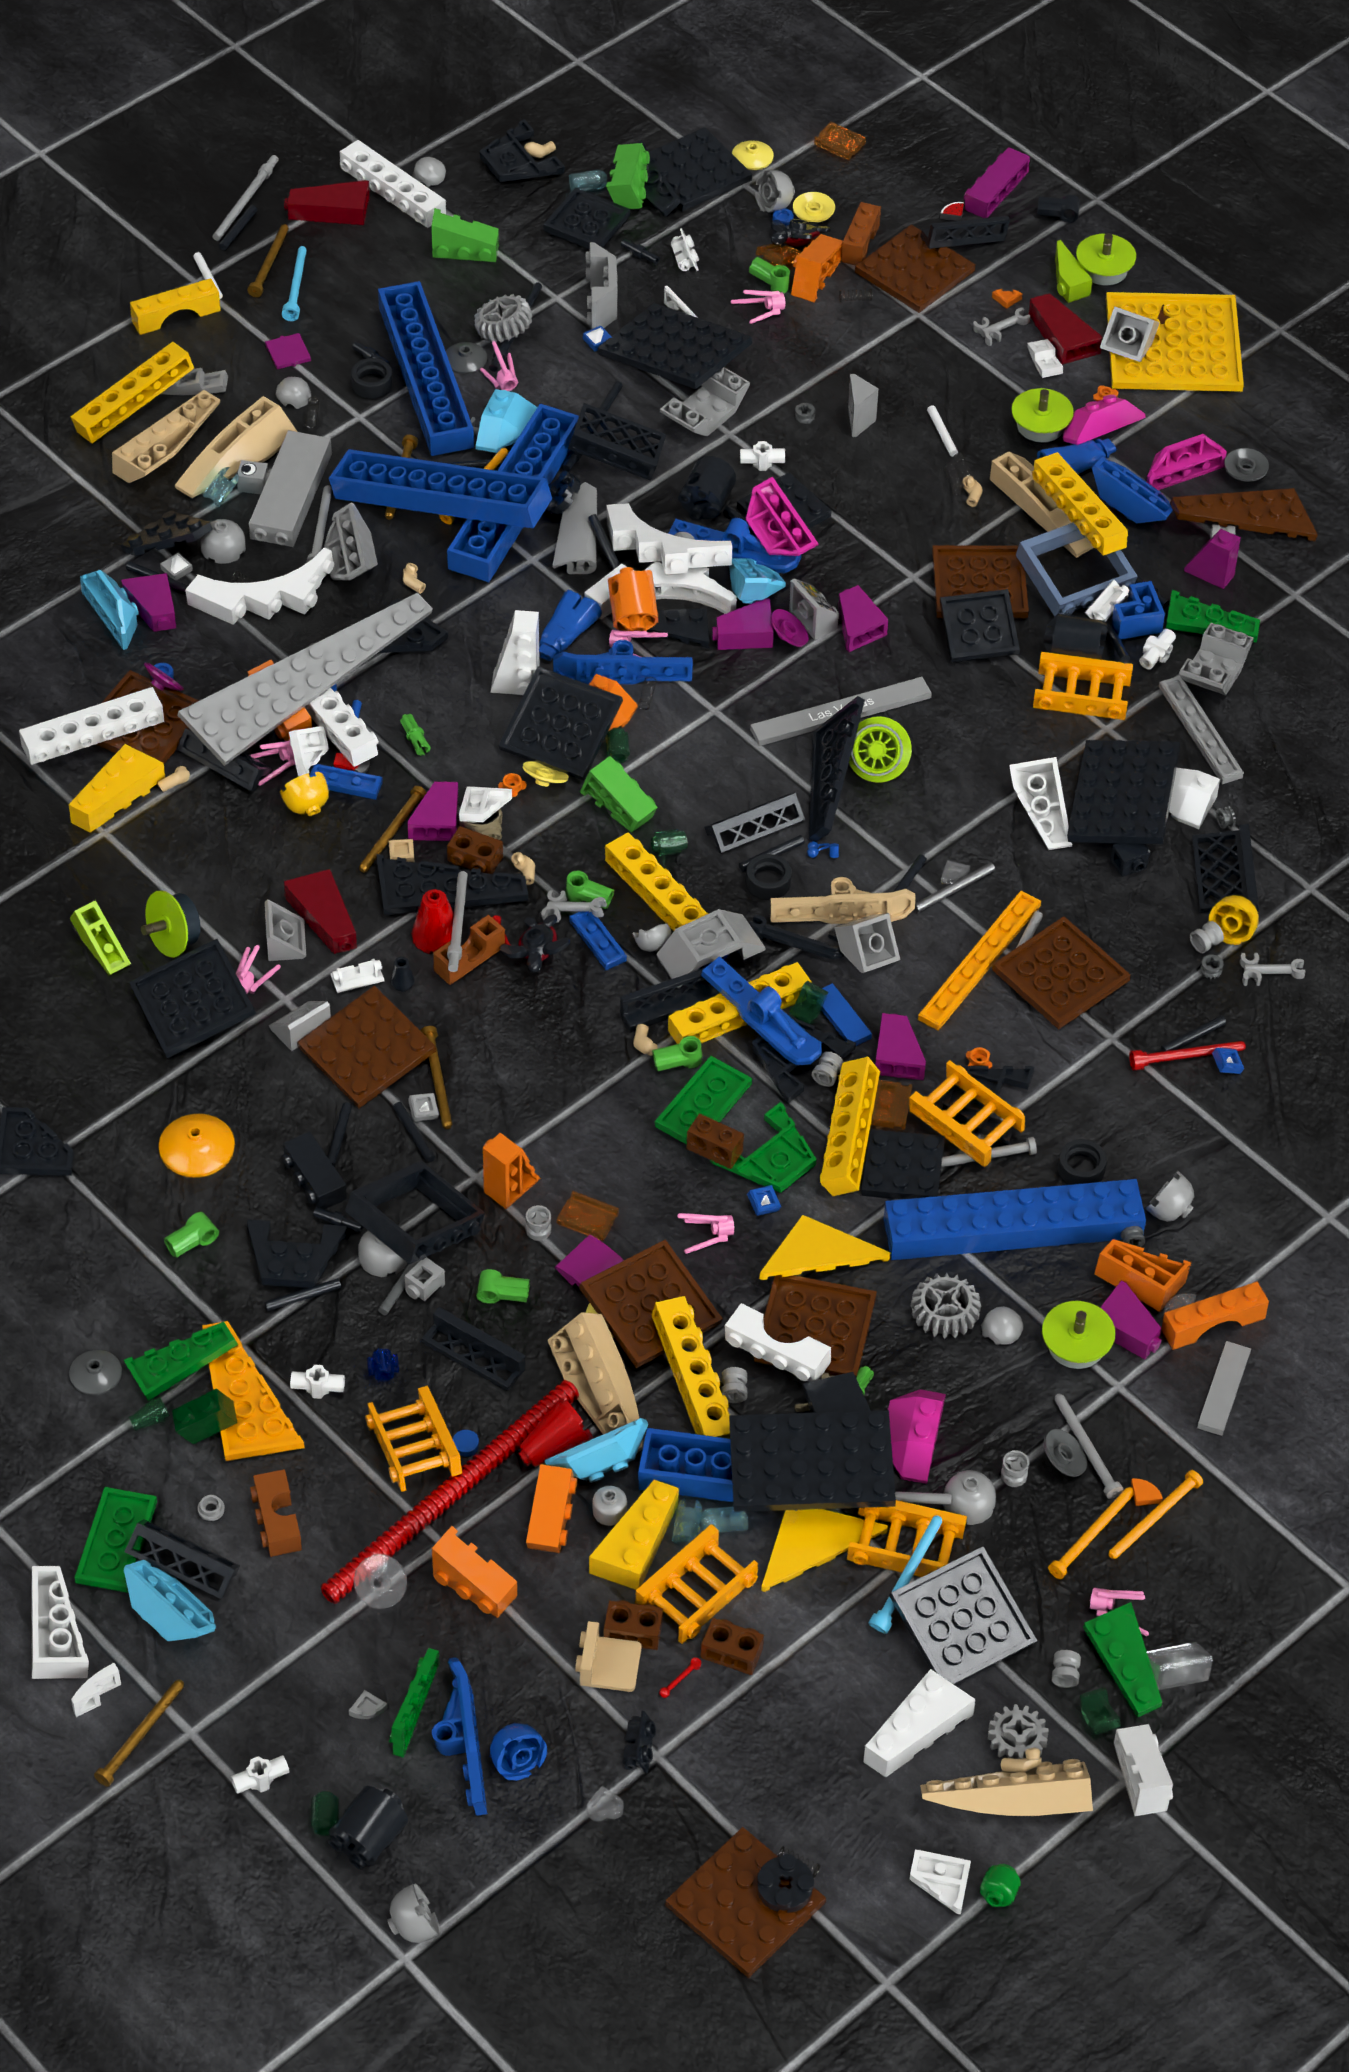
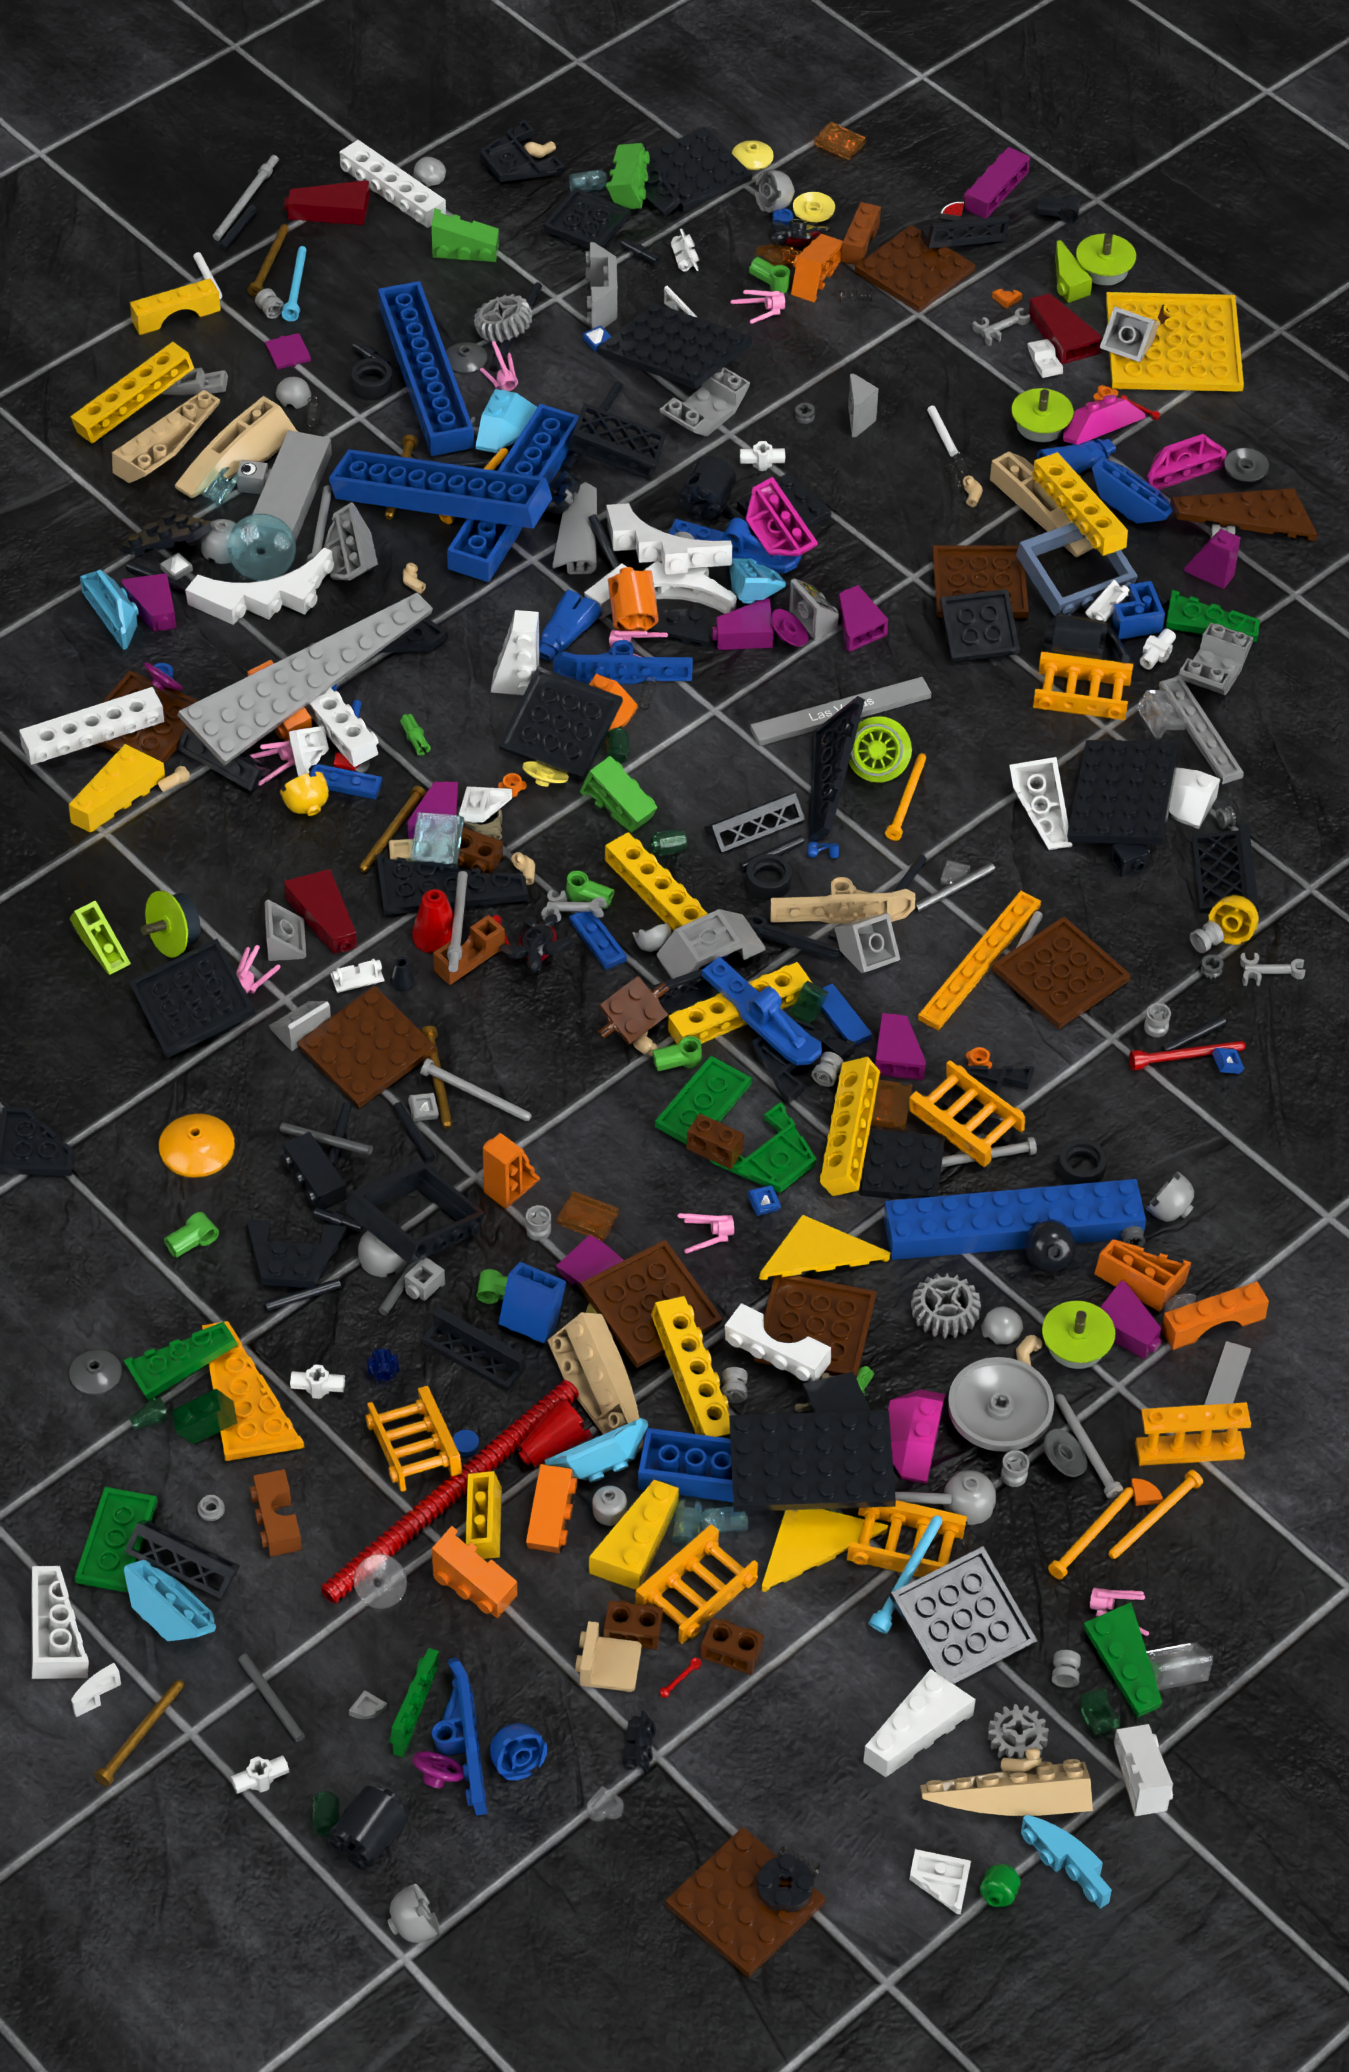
none -> clear light blue dish [227,514,296,581]
none -> dark grey bar [238,1654,305,1742]
none -> light grey wheel [255,288,284,319]
none -> dark grey bar [280,1122,373,1156]
none -> clear light blue plate [411,812,464,865]
none -> magenta piece [412,1751,464,1788]
none -> light grey bar [420,1058,532,1121]
none -> yellow brick [466,1471,502,1559]
none -> blue brick [499,1262,566,1343]
none -> reddish brown plate [597,976,669,1045]
none -> light orange bar [885,753,926,841]
none -> light grey dish [948,1357,1054,1452]
none -> tan arm [1016,1335,1042,1366]
none -> medium azure slope [1021,1815,1112,1909]
none -> black cylinder [1024,1219,1076,1272]
none -> red hinge [1120,395,1160,420]
none -> light orange fence [1135,1402,1251,1466]
none -> clear bracket [1136,690,1189,738]
none -> light grey wheel [1144,1003,1171,1037]

